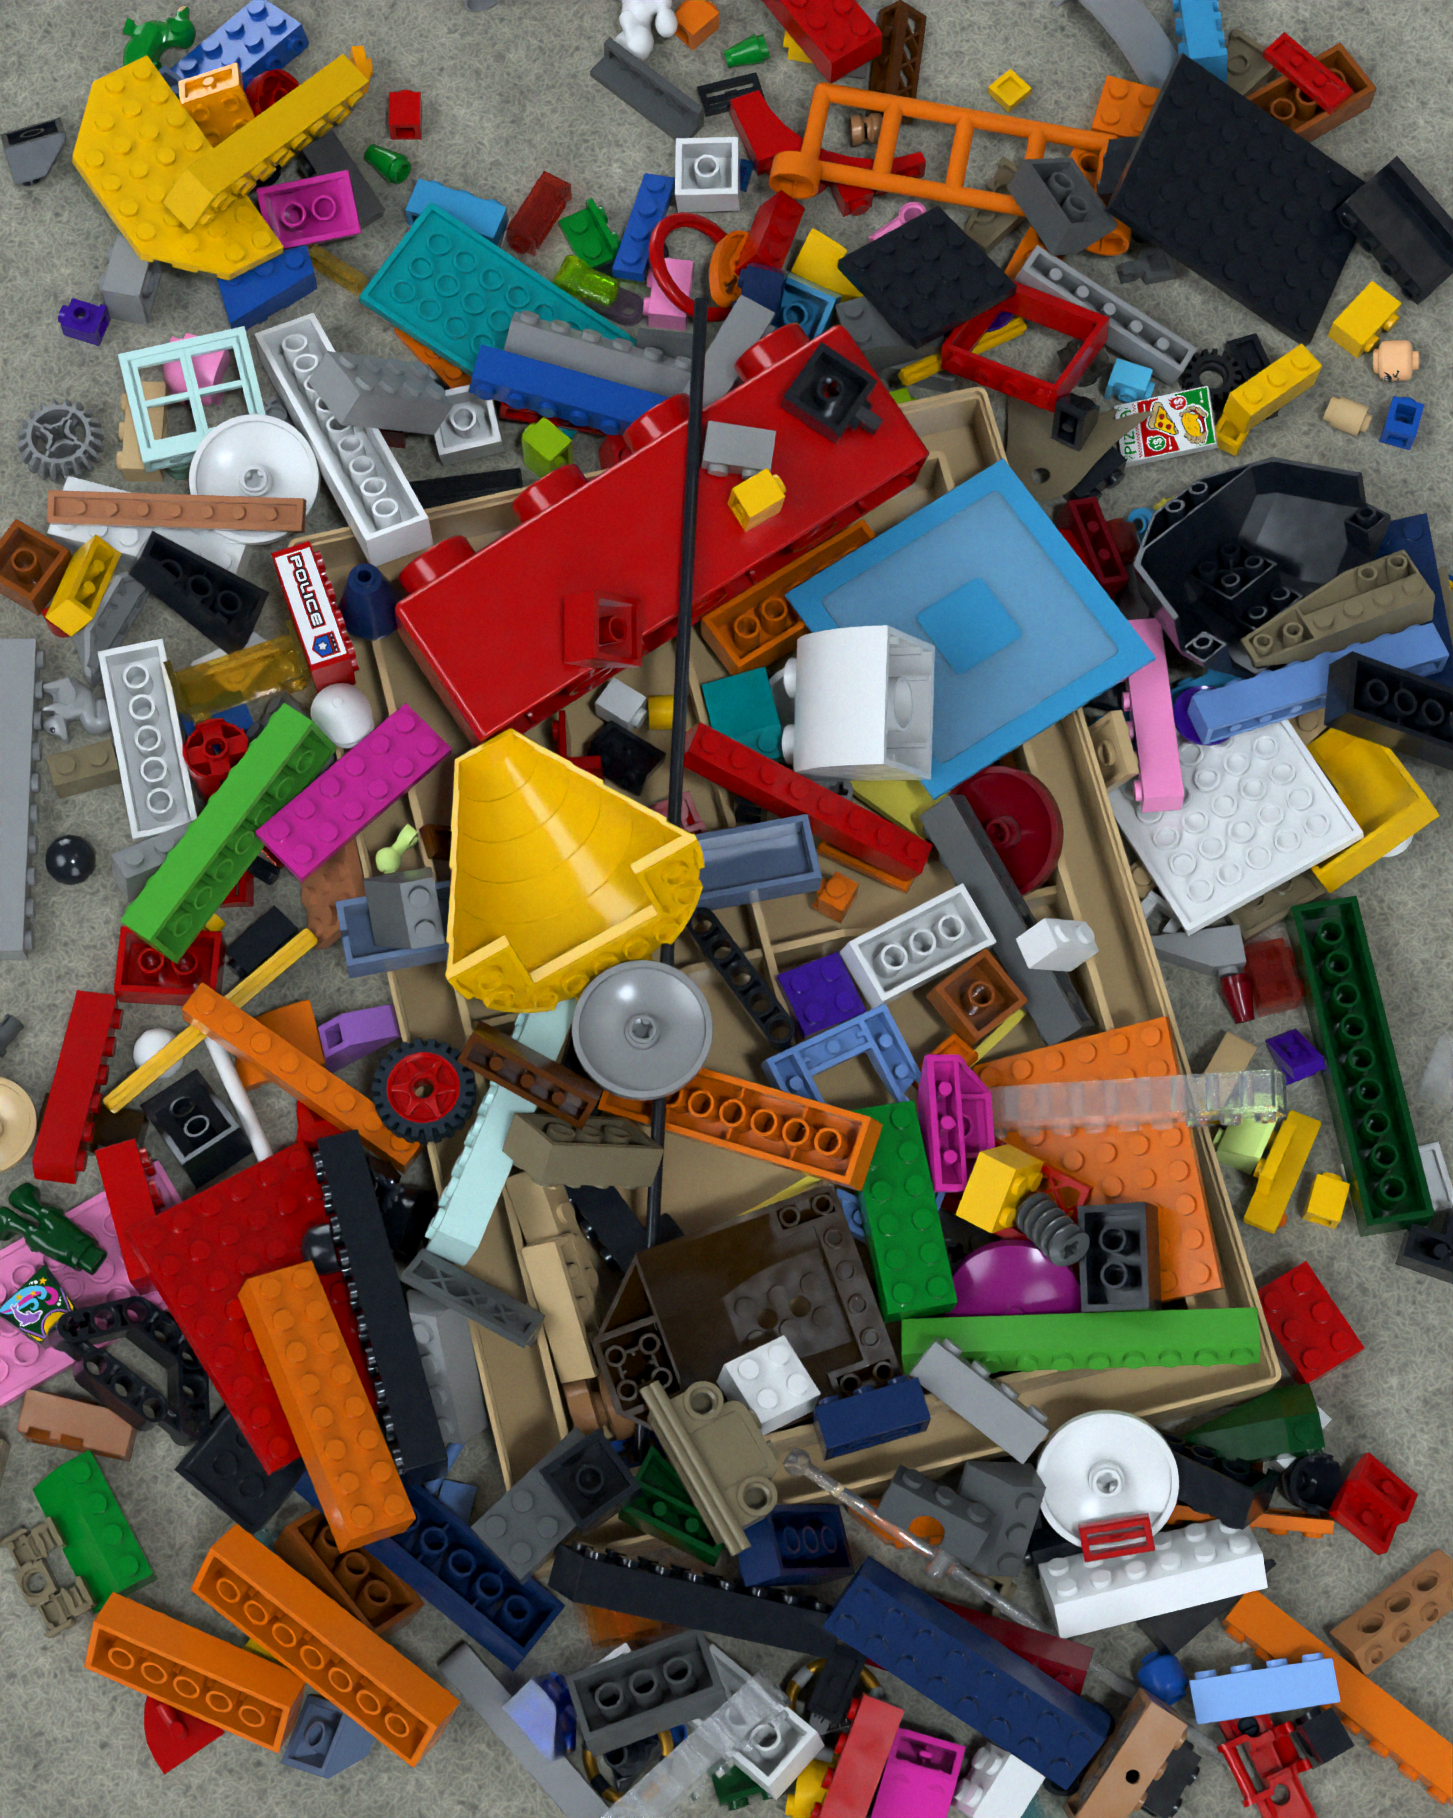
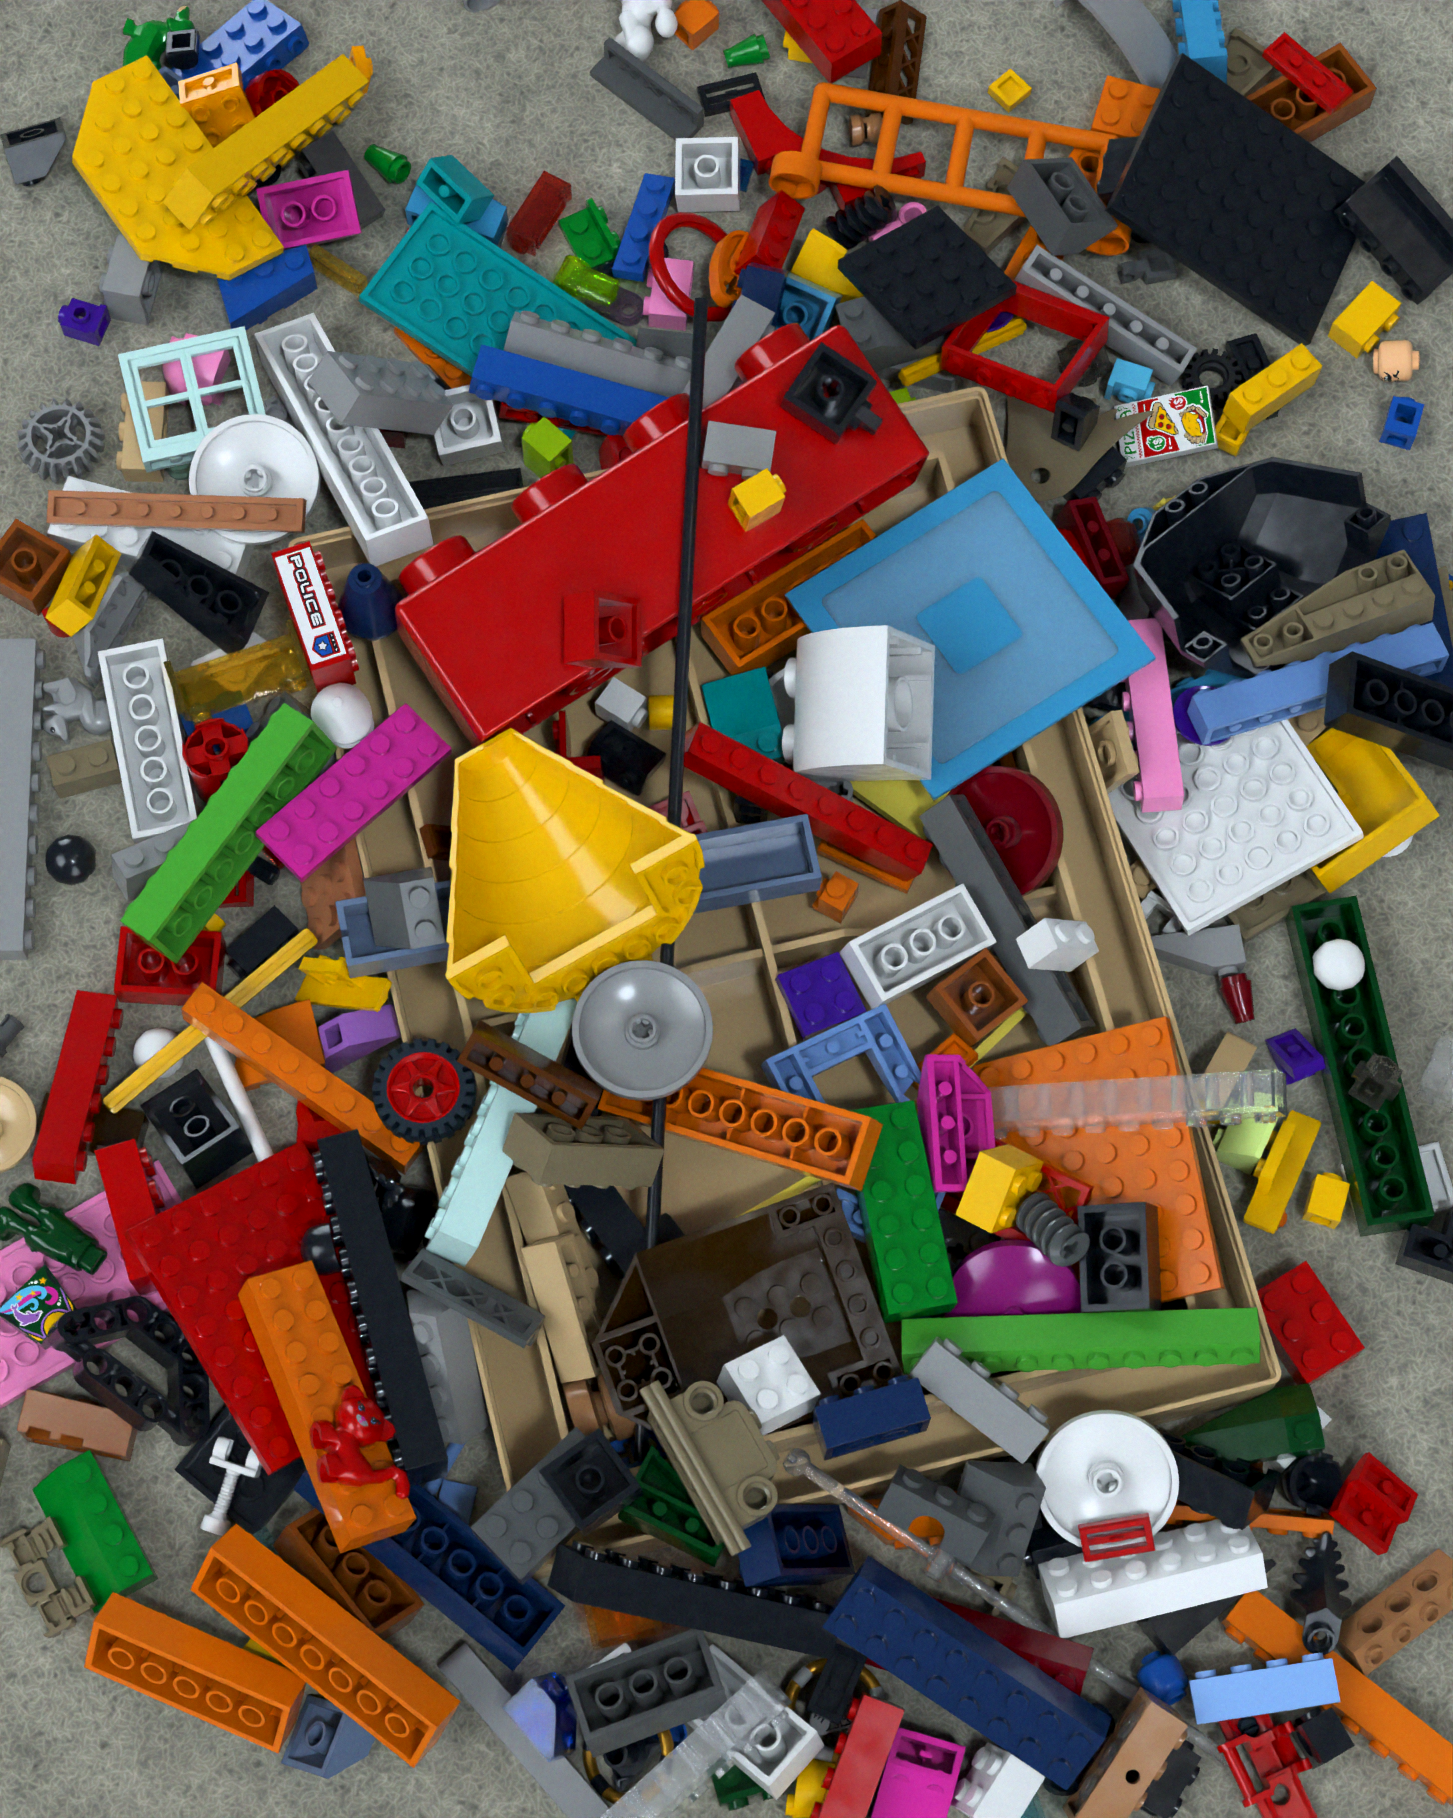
red shield [144,1696,225,1775] -> none
yellowish green arm [375,824,419,874] -> none
red brick [389,90,422,140] -> none
black beam [686,907,798,1052] -> none
clear red brick [1244,937,1305,1018] -> none
tan brick [1323,396,1373,437] -> none
none -> black brick [166,29,200,70]
none -> white bar [200,1436,262,1536]
none -> yellow bracket [295,955,392,1012]
none -> red animal [310,1385,411,1500]
none -> teal brick [416,155,495,224]
none -> black piece [826,185,897,249]
none -> black plant [1290,1531,1352,1655]
none -> white hair [1313,939,1365,991]
none -> clear smoke brick [1348,1053,1403,1112]

